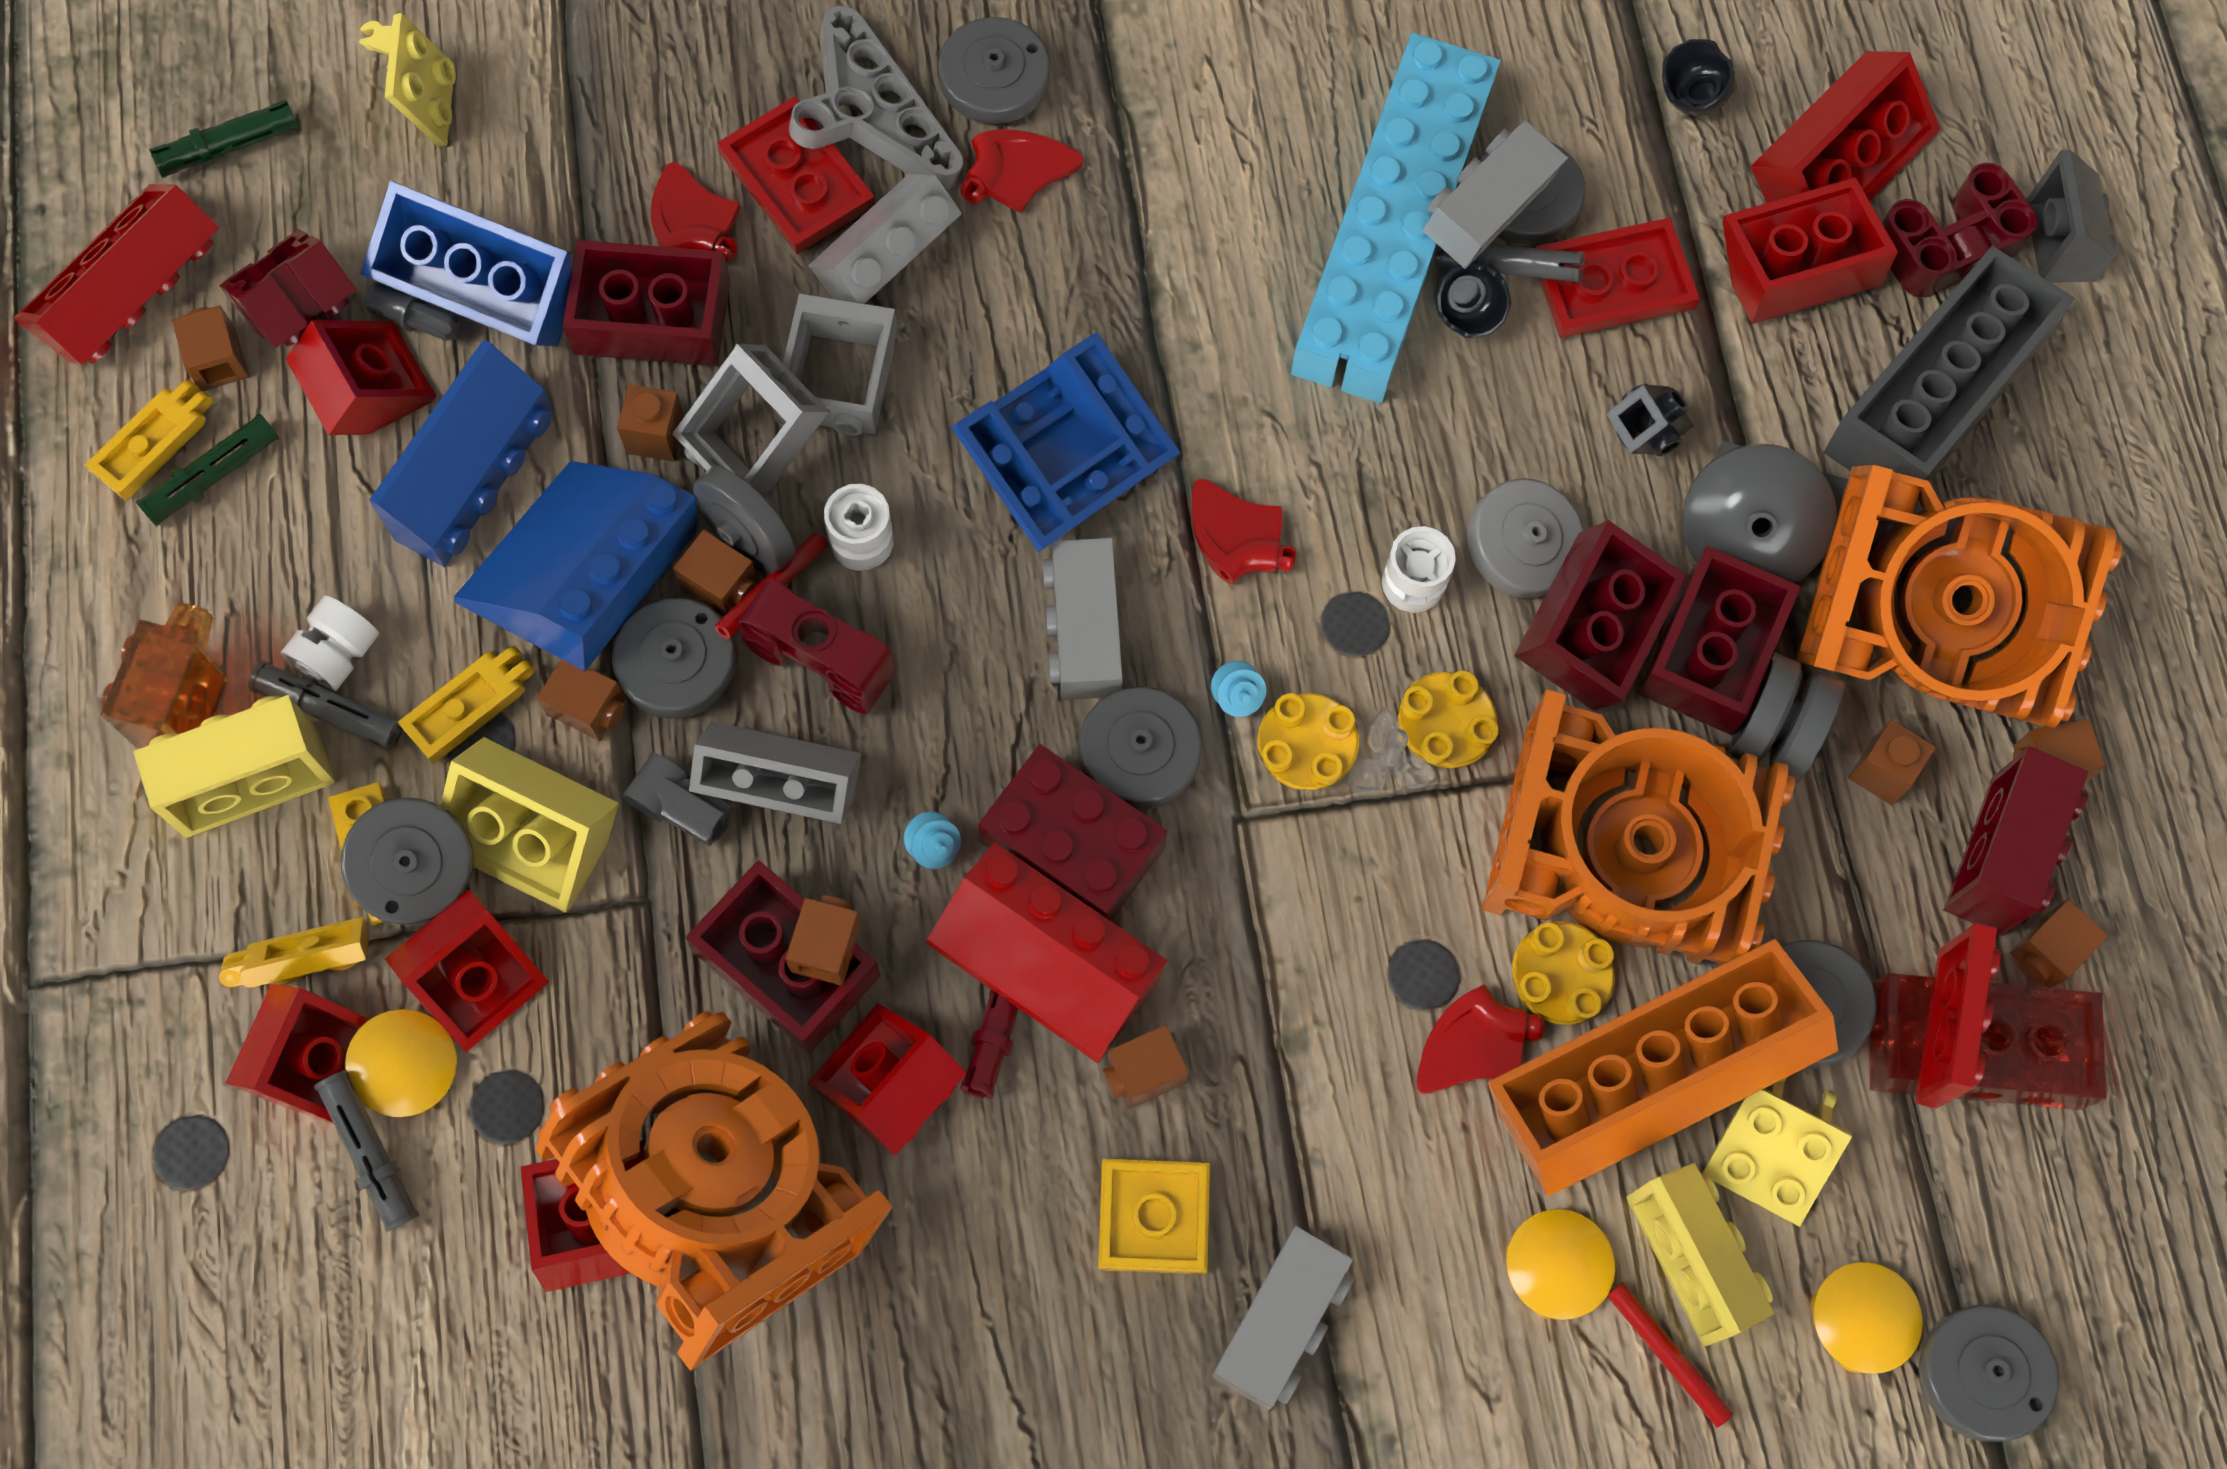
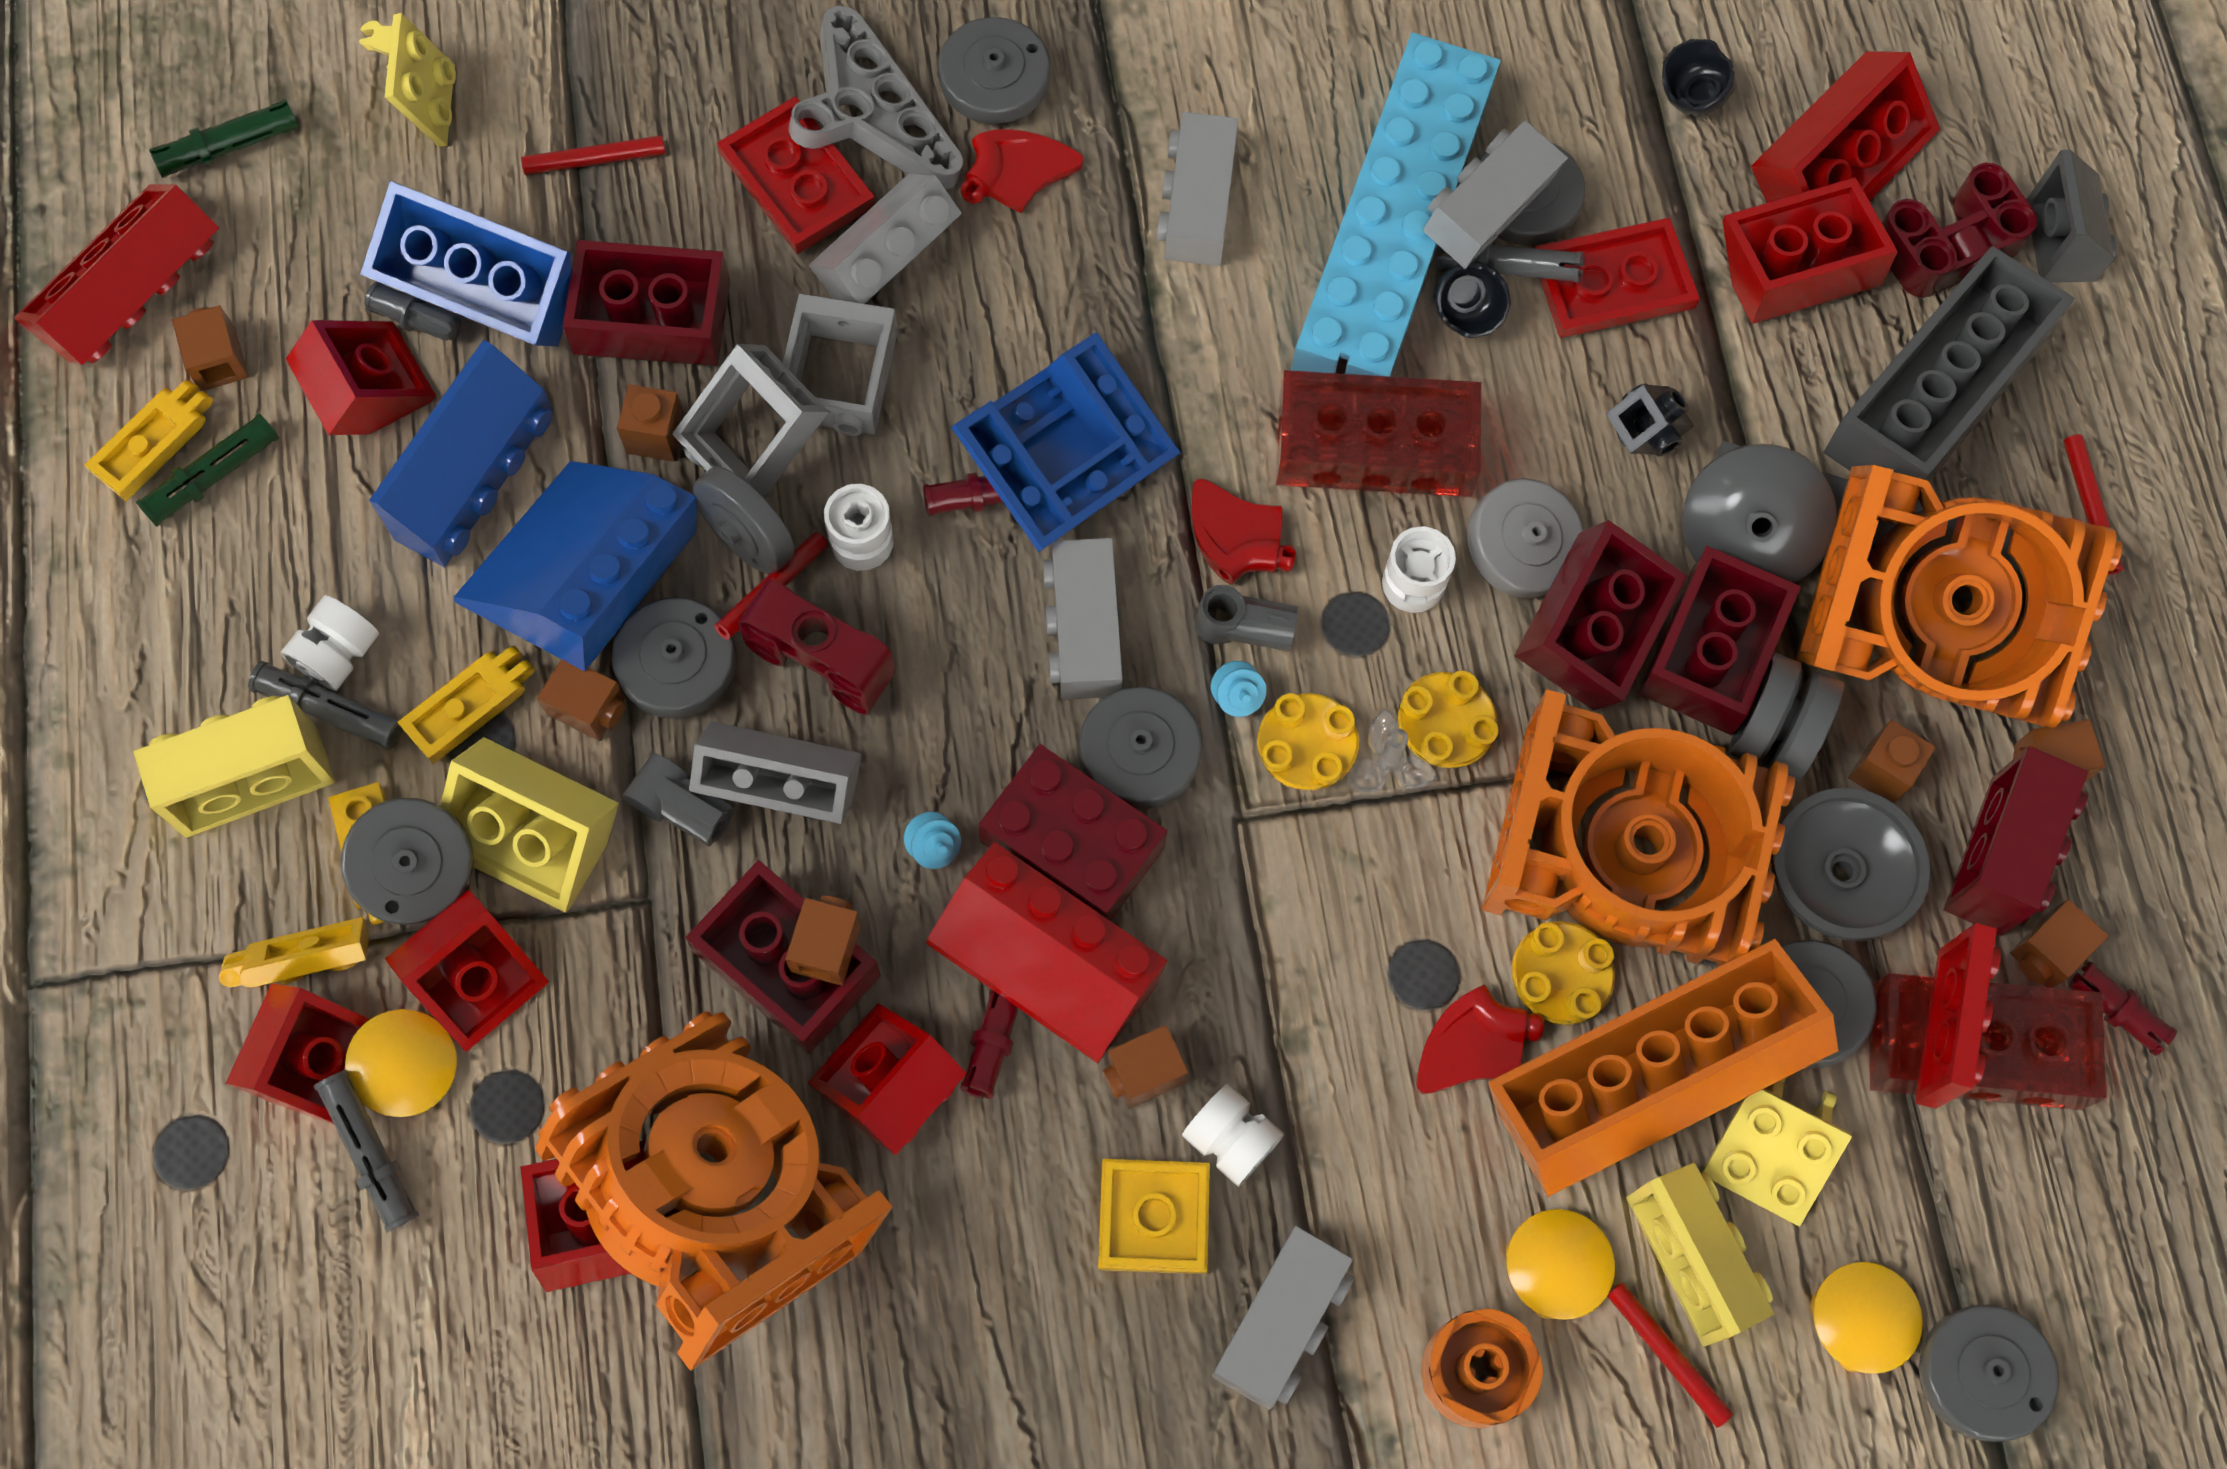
clear orange hinge [100,602,228,749] -> none
dark red brick [219,229,357,348] -> none
red arm [650,162,740,263] -> none
dark orange brick [673,529,758,616] -> none
none -> red piece [521,135,666,175]
none -> dark red pin [923,472,1004,516]
none -> light grey brick [1157,112,1239,266]
none -> white wheel [1182,1083,1284,1187]
none -> dark grey piece [1194,585,1298,651]
none -> clear red brick [1276,370,1481,497]
none -> orange brick [1421,1308,1543,1428]
none -> dark grey dish [1771,788,1930,941]
none -> red piece [2063,434,2124,575]
none -> dark red pin [2068,961,2177,1056]

